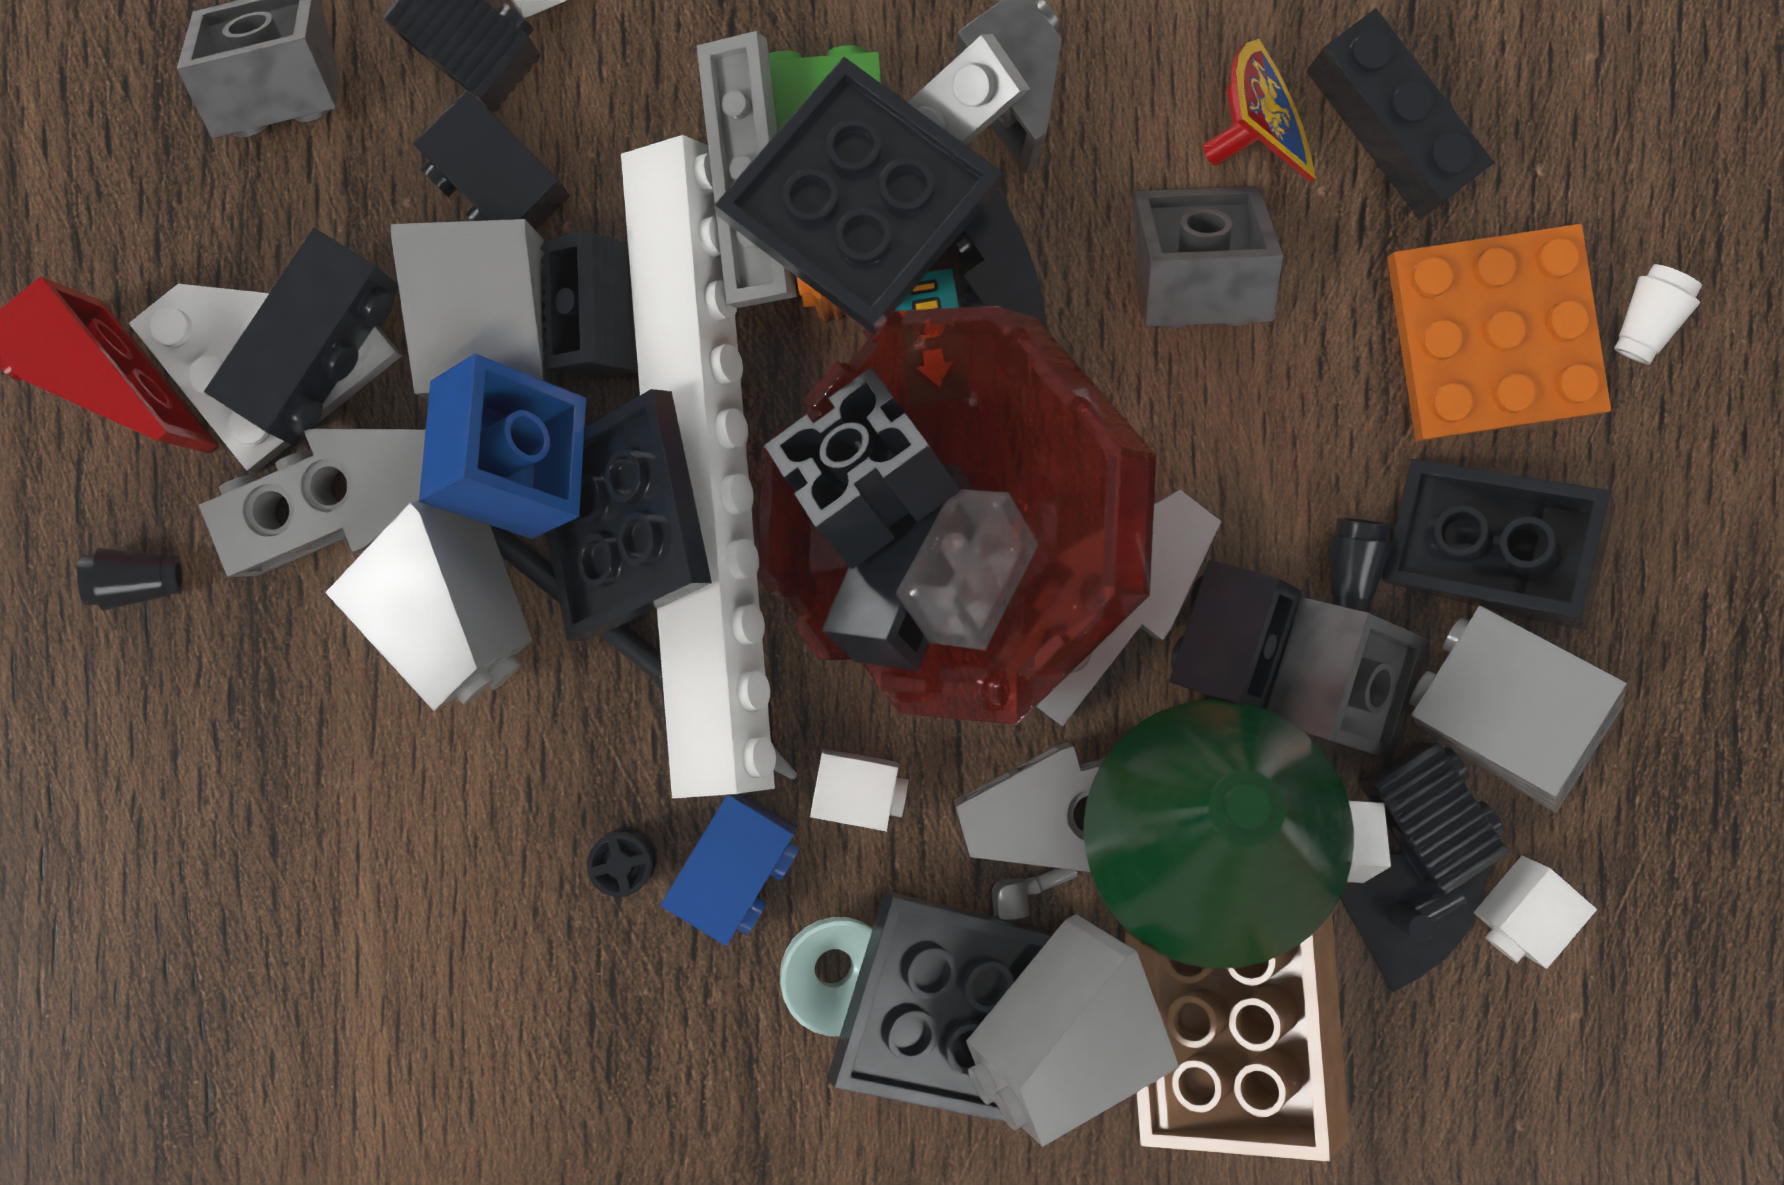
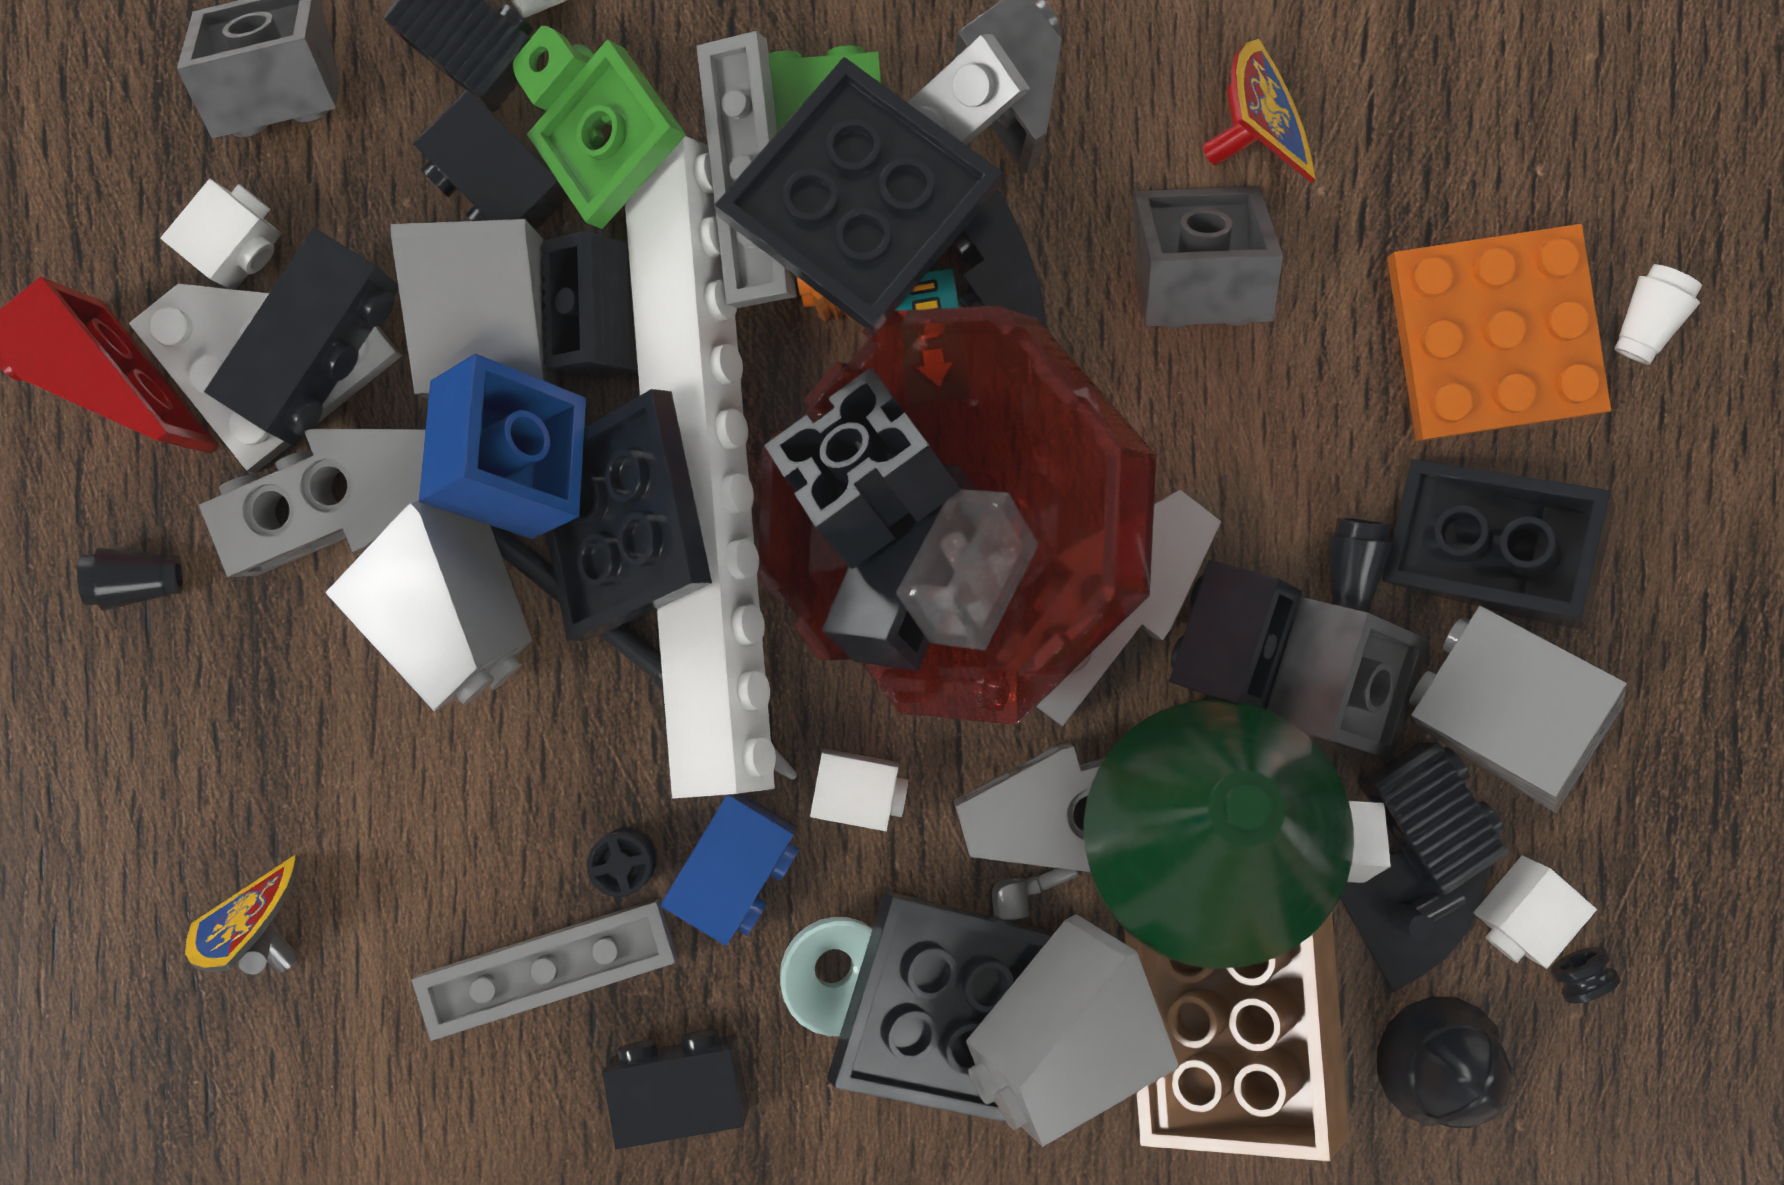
black brick [1306,8,1494,220] -> none
none -> white brick [160,179,282,290]
none -> shield [185,854,300,974]
none -> light grey plate [411,898,678,1041]
none -> bright green plate [513,26,686,229]
none -> black brick [602,1029,749,1150]
none -> black helmet [1377,996,1512,1128]
none -> black bush [1551,947,1621,1004]

